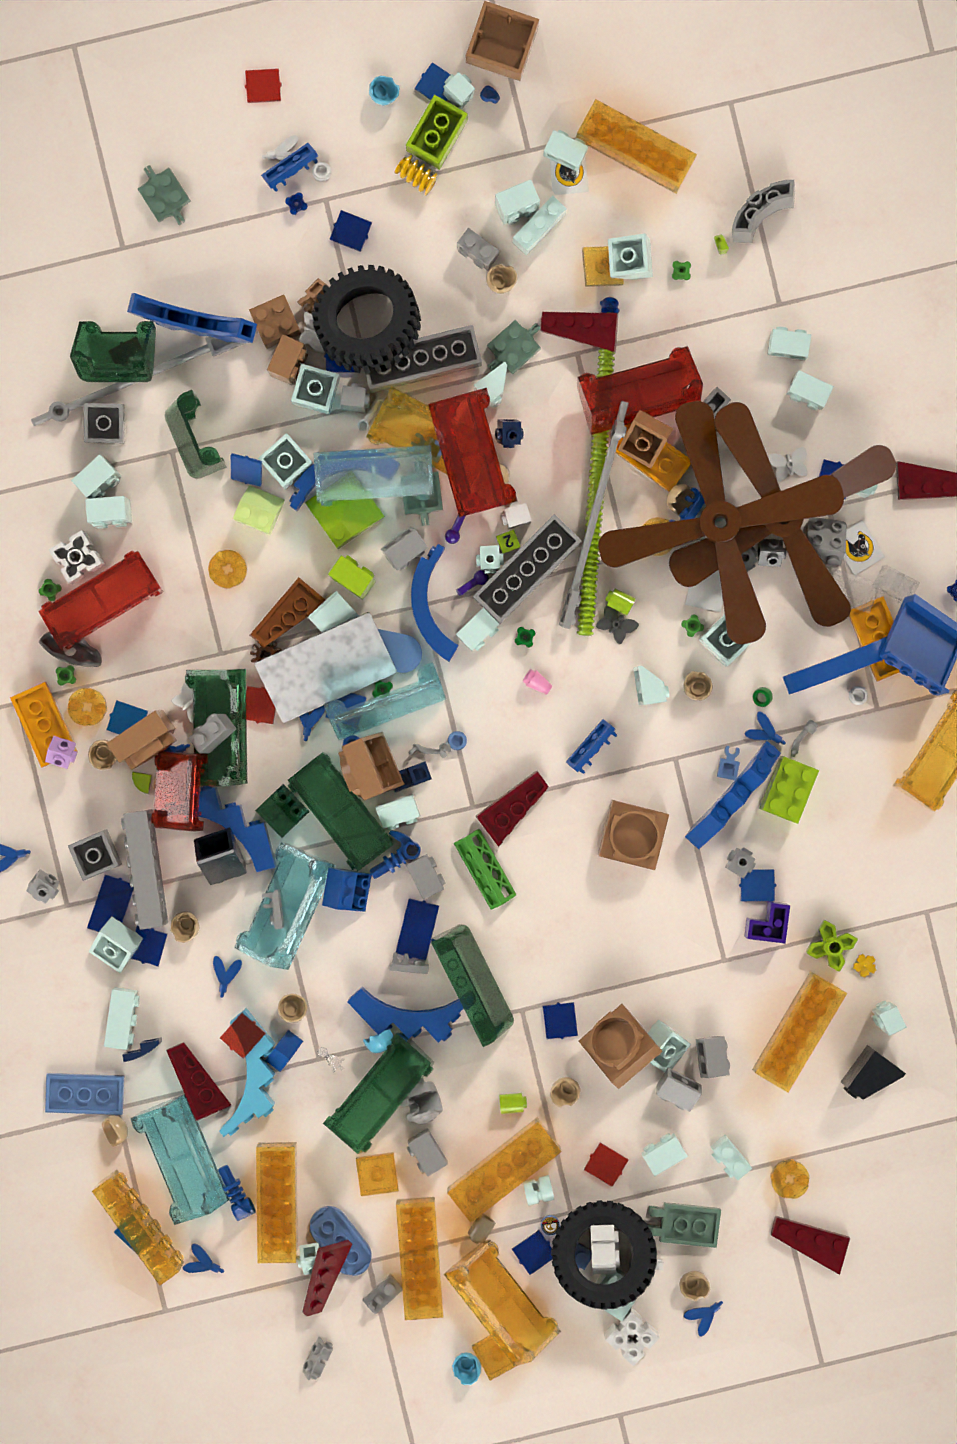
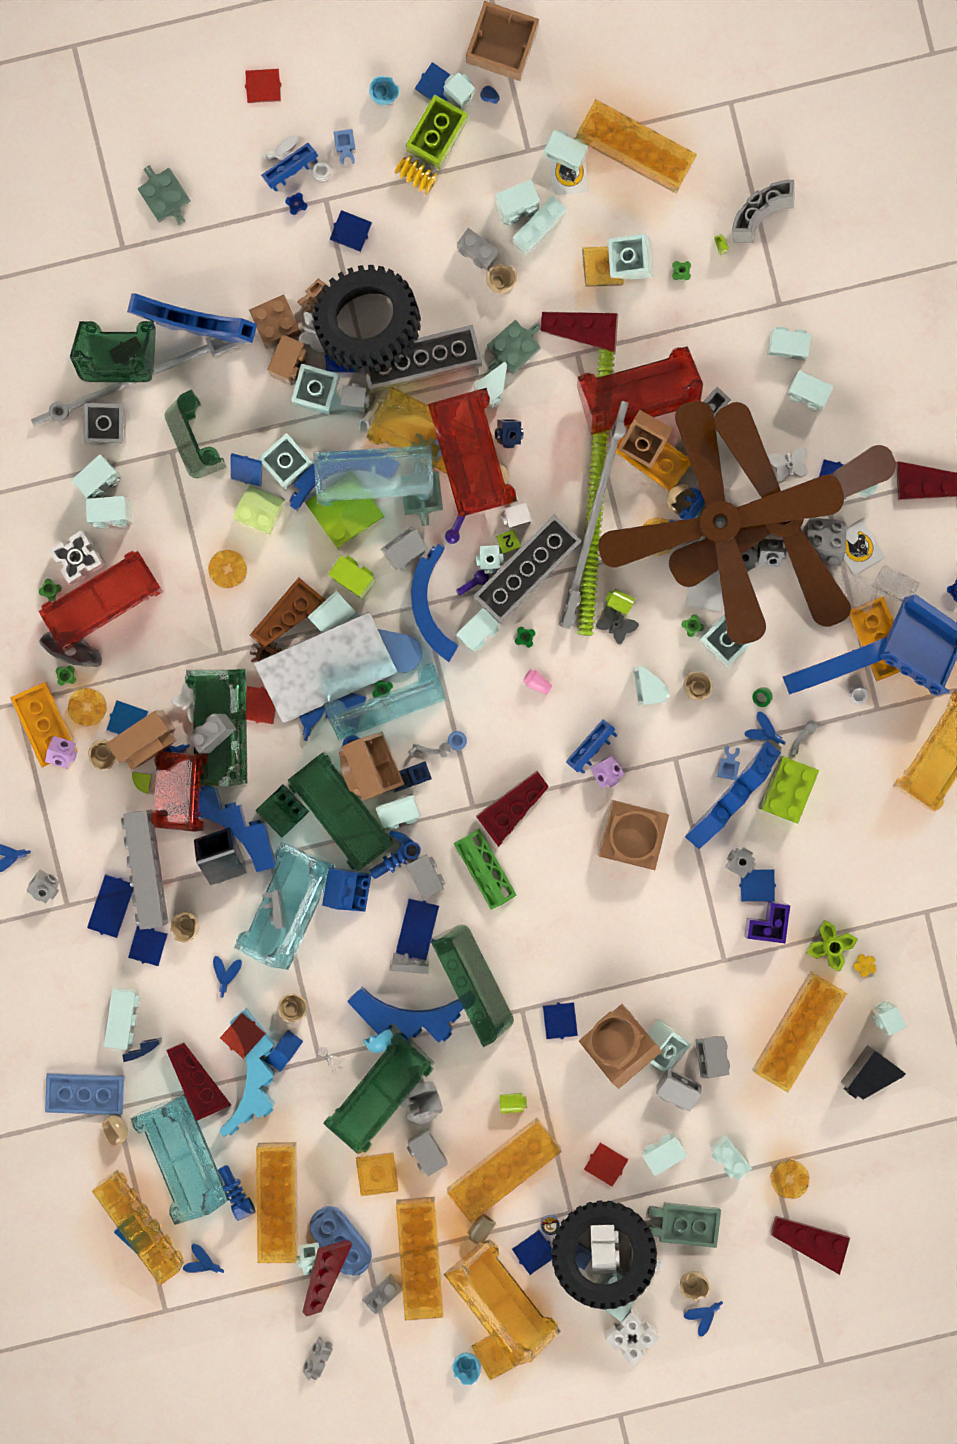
light grey brick [68,829,122,881] -> none
light aqua slope [89,917,143,973] -> none
light aqua wheel [523,1175,554,1206] -> none
tan hair [550,1077,581,1107] -> none
clear blue plate [600,297,620,314] -> none
none -> medium blue plate [333,129,356,165]
none -> lavender brick [590,755,625,788]

